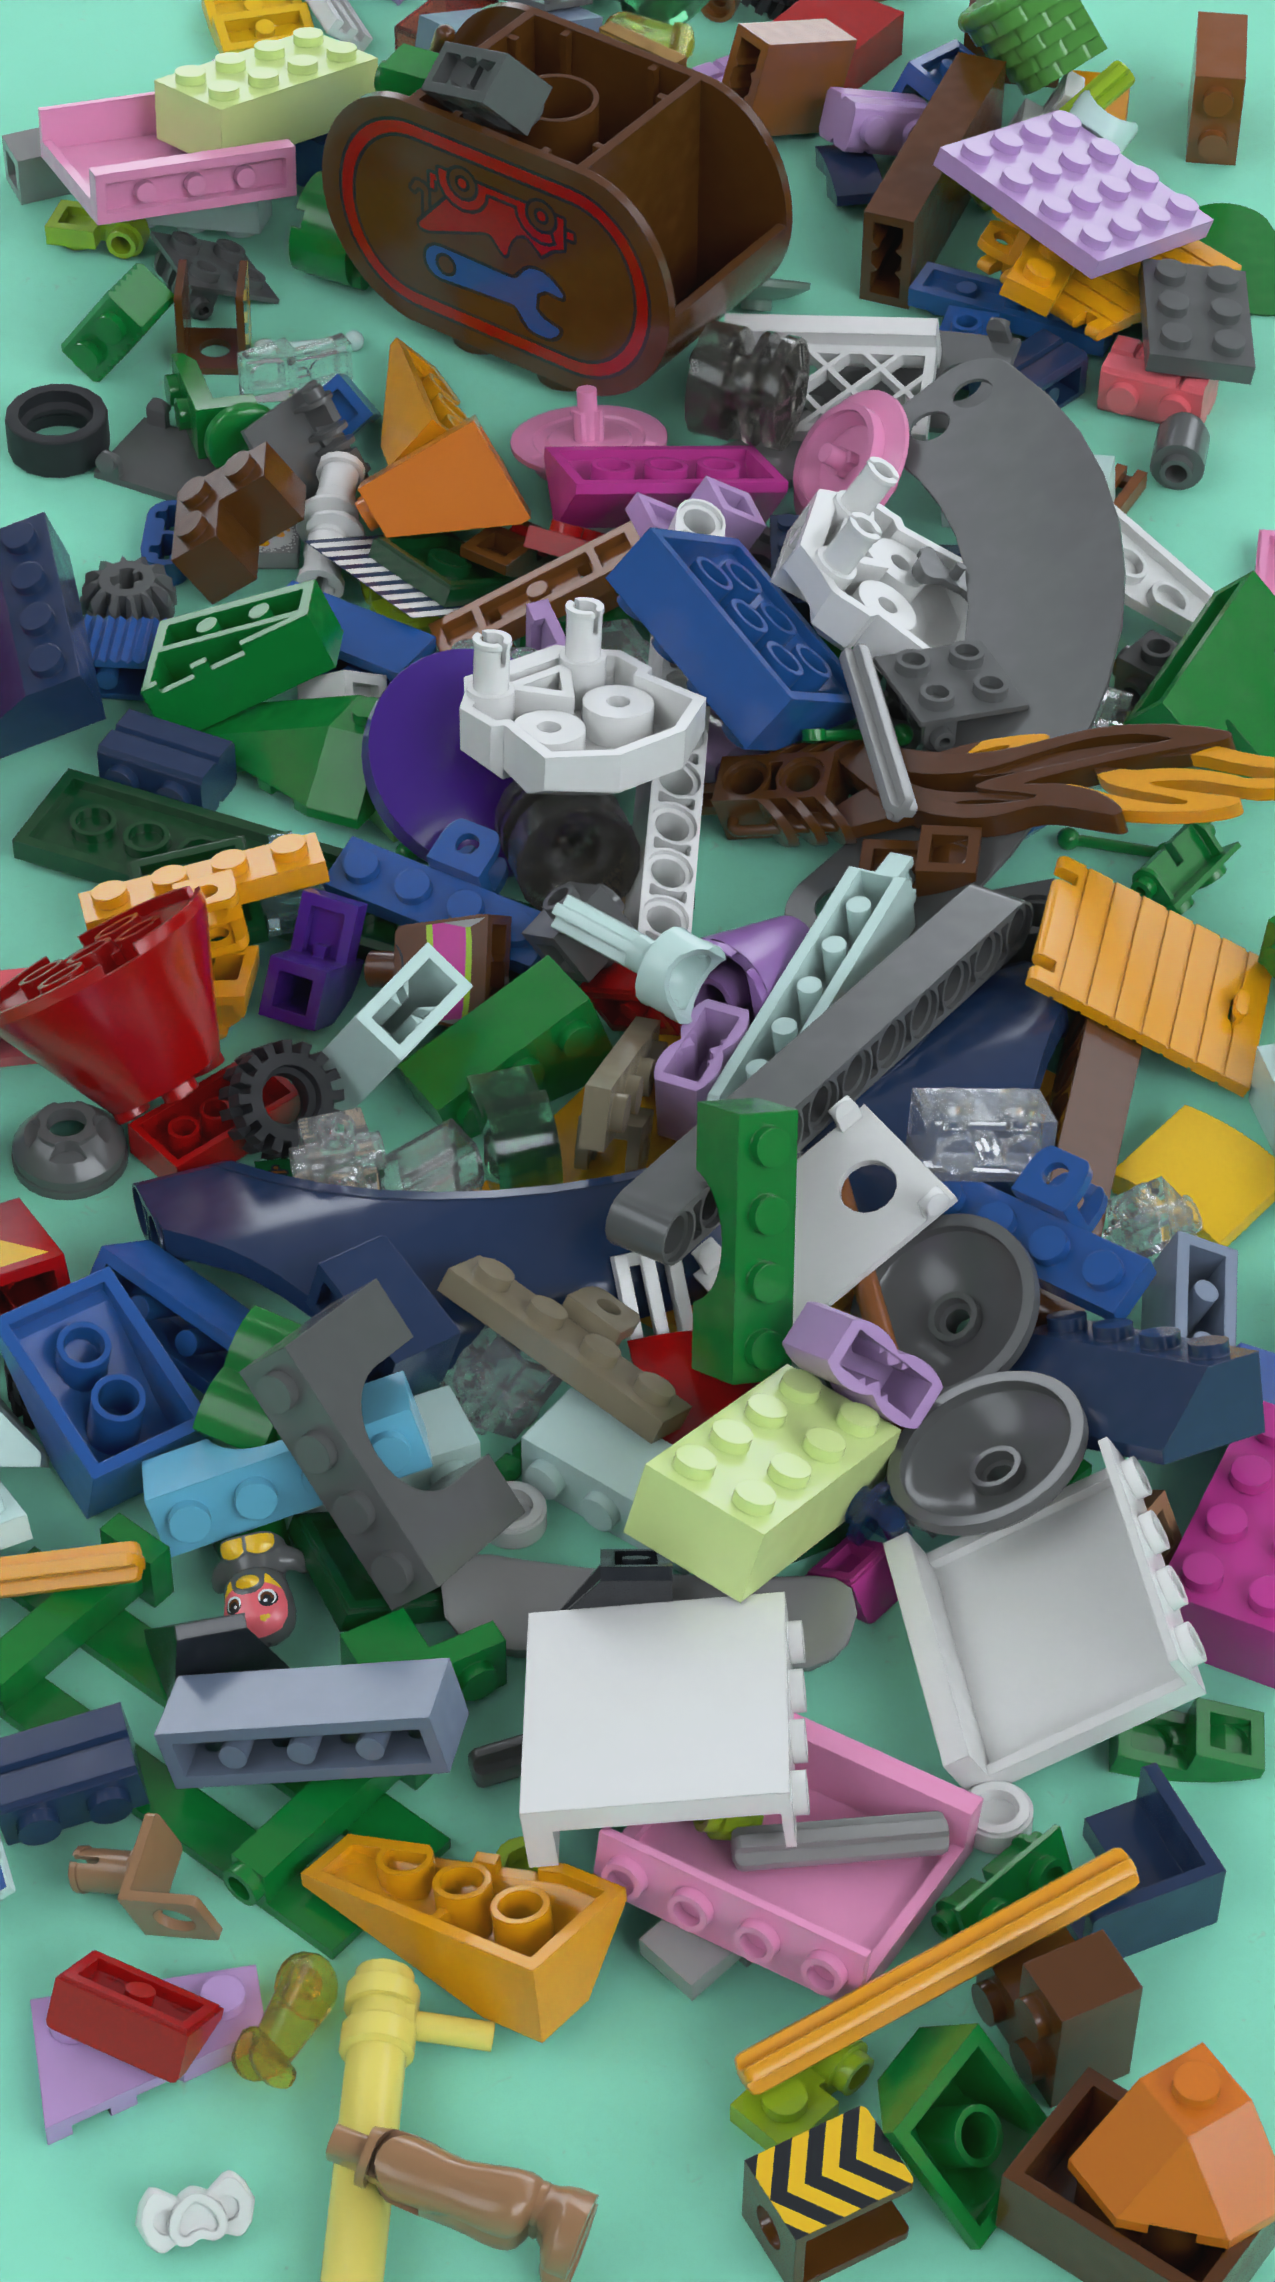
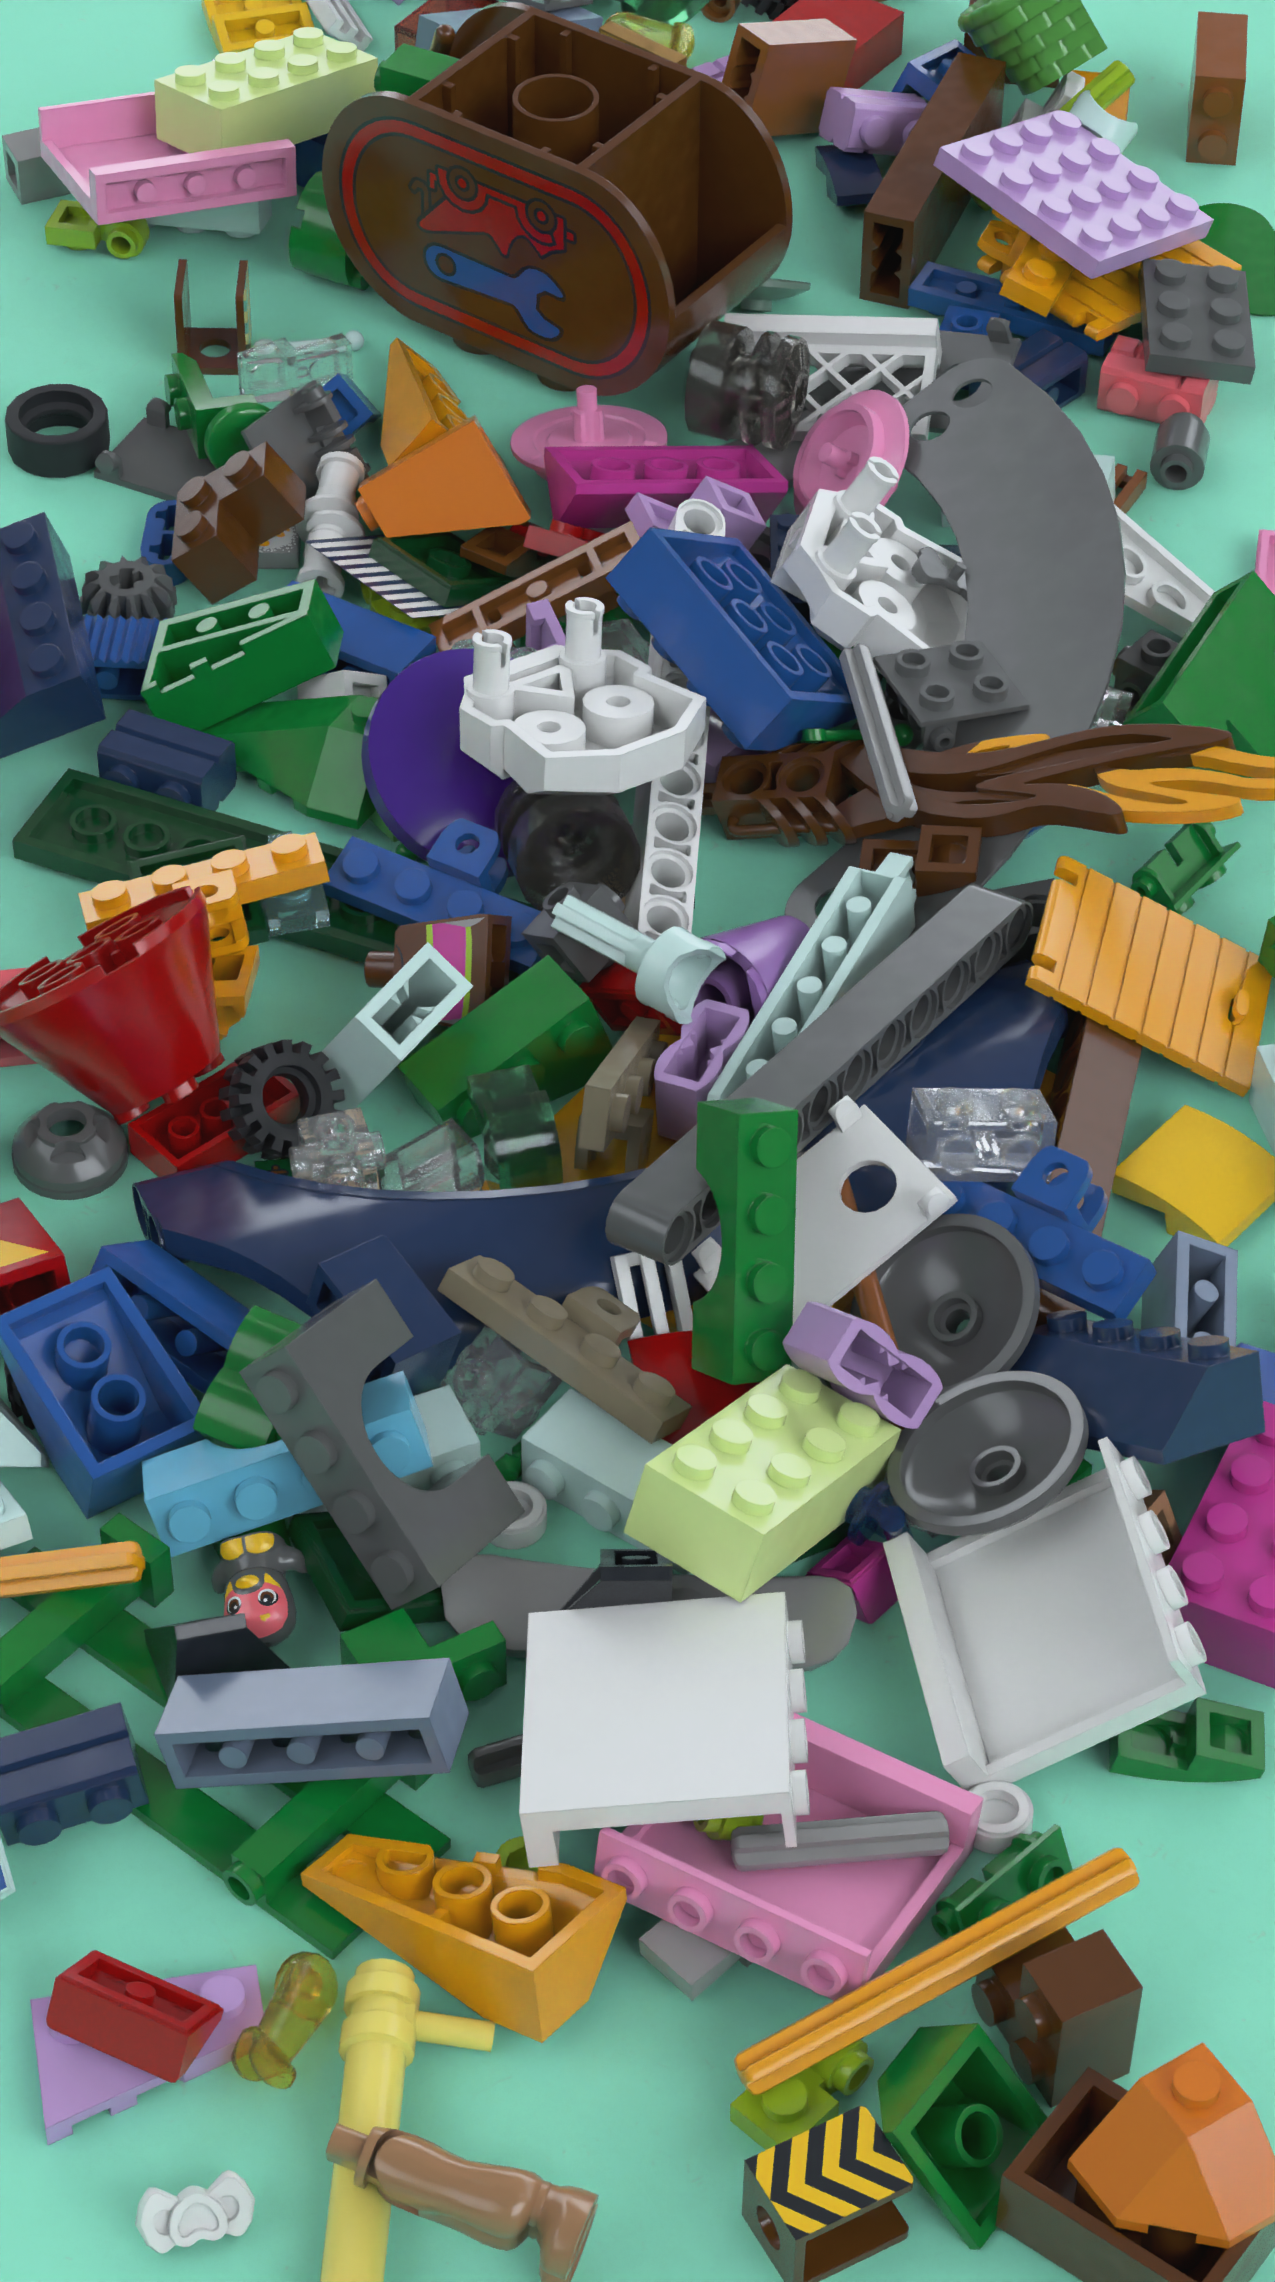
green brick [61,263,174,382] -> none
medium nougat bracket [68,1813,223,1940] -> none
dark grey hinge [149,231,279,320] -> none
dark purple brick [258,888,368,1031] -> none
dark grey brick [421,41,553,136] -> none
green hinge [1057,827,1176,864] -> none
dark blue panel [1066,1762,1226,1958] -> none
clear brick [1103,1176,1203,1263] -> none

